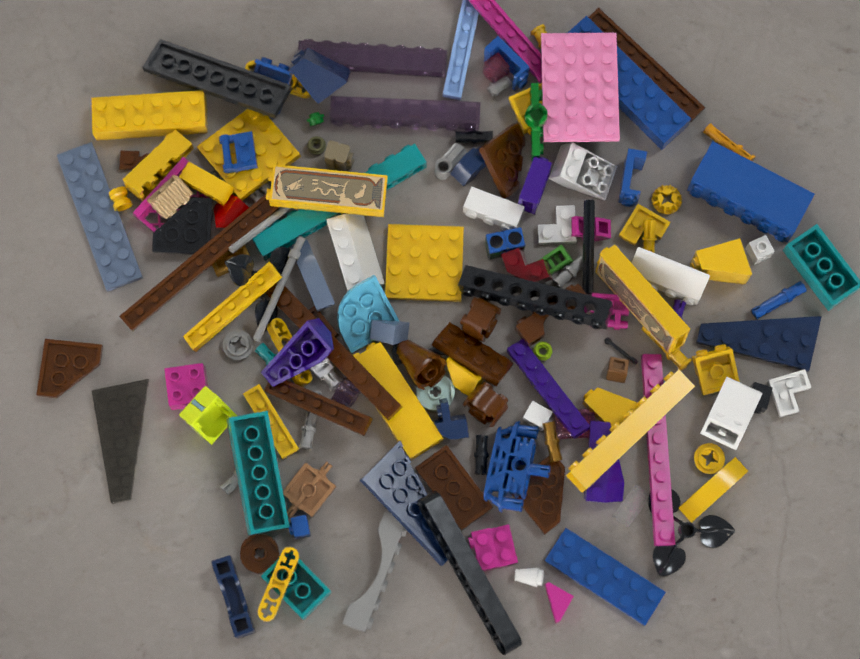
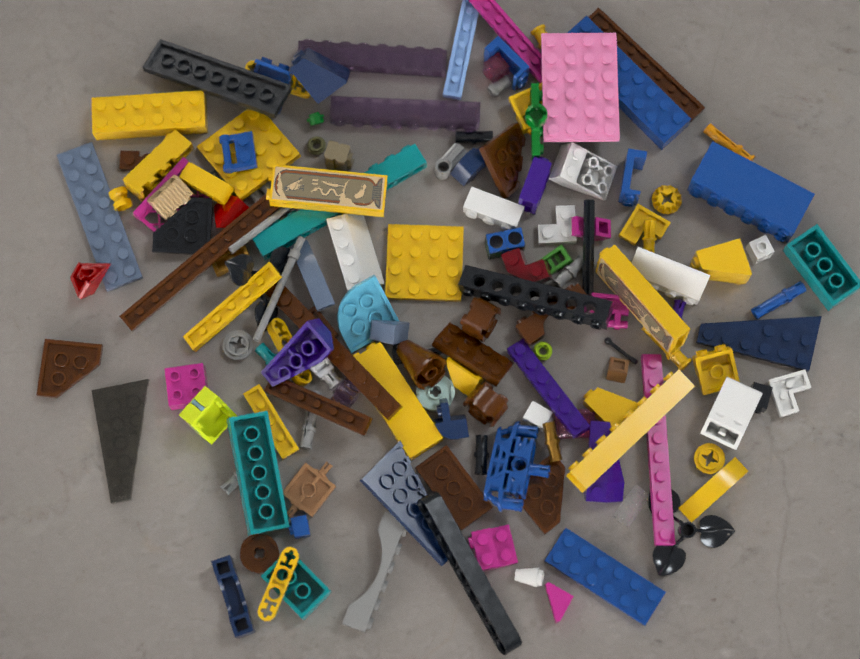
none -> red slope [70,262,111,299]

